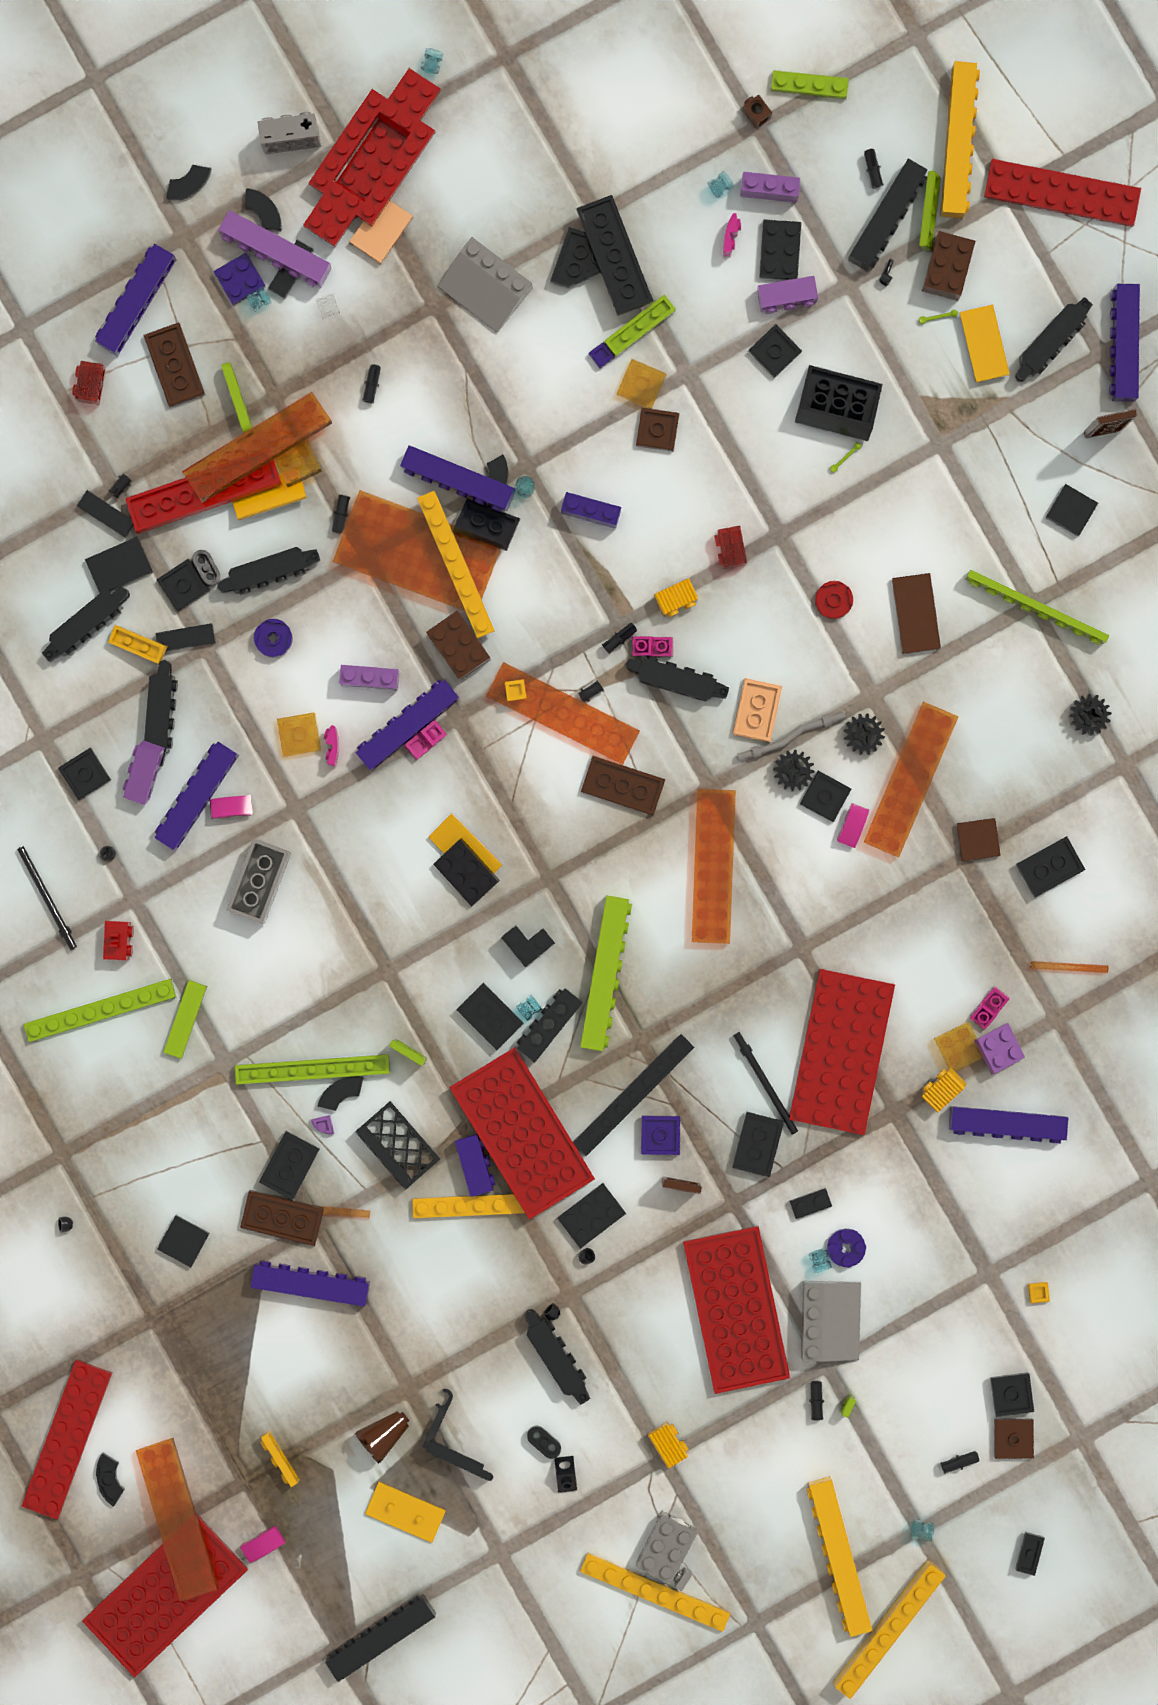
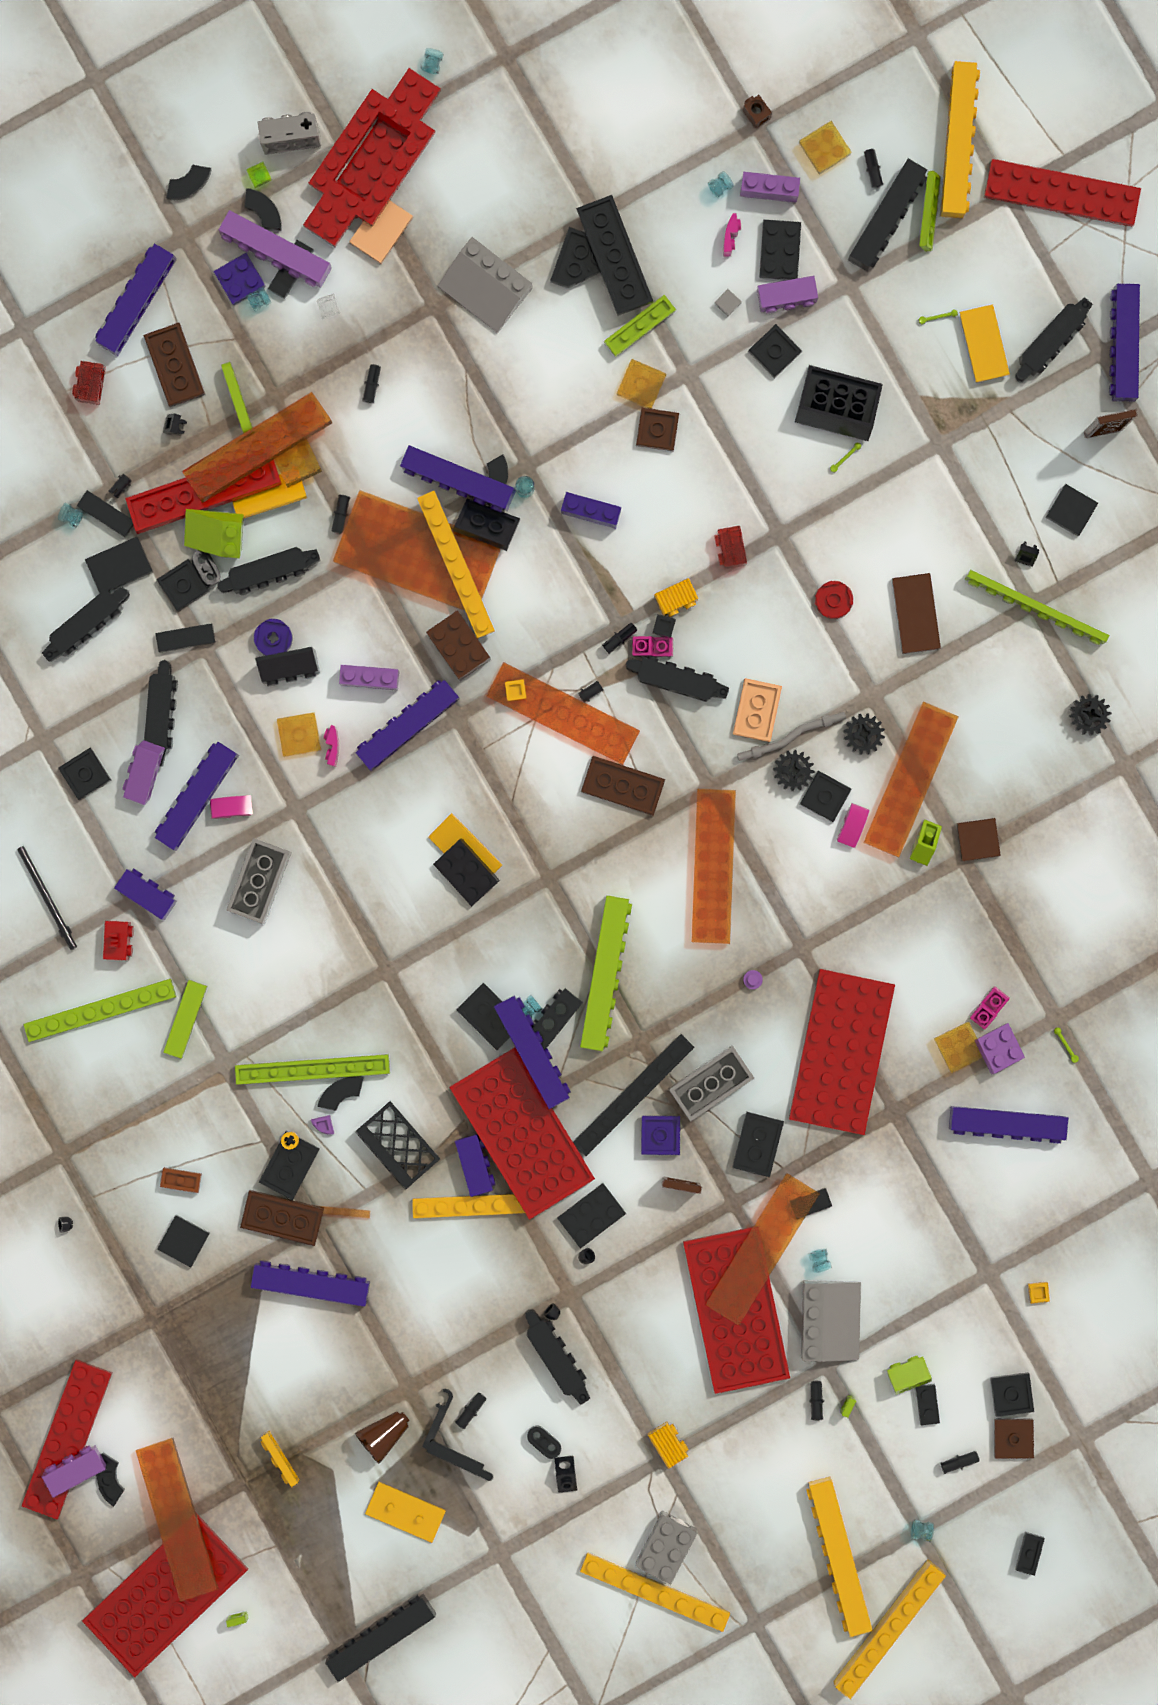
black hinge [100,846,116,861] -> none
yellow plate [108,625,168,664] -> none
dark pink slope [240,1526,286,1563] -> none
lime tile [389,1039,427,1066] -> none
dark pink slope [404,720,447,760] -> none
black brick [501,925,555,967] -> none
dark purple tile [588,342,615,369] -> none
light grey plate [674,1567,692,1592] -> none
black bar [733,1032,798,1135] -> none
lime plate [771,70,849,99] -> none
dark purple plate [827,1228,866,1268] -> none
black hand [879,259,894,287] -> none
yellow brick [921,1067,967,1113] -> none
reddish brown brick [922,231,976,301] -> none
black plate [1016,836,1086,898] -> none
clear orange bar [1030,961,1108,973] -> none
none -> medium lavender brick [42,1445,106,1497]
none -> clear light blue wheel [58,503,84,528]
none -> dark purple brick [114,868,177,920]
none -> dark orange plate [160,1167,202,1193]
none -> black tile [163,413,187,435]
none -> lime slope [184,509,244,559]
none -> lime tile [226,1611,248,1628]
none -> clear neon green plate [246,162,272,188]
none -> black slope [255,647,320,686]
none -> yellow bush [281,1132,299,1149]
none -> black axle [455,1393,487,1429]
none -> dark purple brick [494,995,571,1109]
none -> black tile [652,614,676,638]
none -> light grey brick [668,1045,754,1122]
none -> clear orange plate [706,1173,820,1326]
none -> light grey tile [714,289,742,316]
none -> medium lavender plate [743,970,763,989]
none -> clear yellow plate [799,121,852,174]
none -> lime brick [887,1356,932,1395]
none -> lime slope [910,819,942,866]
none -> black plate [915,1384,940,1426]
none -> black tile [1015,542,1039,567]
none -> lime hinge [1054,1027,1079,1063]

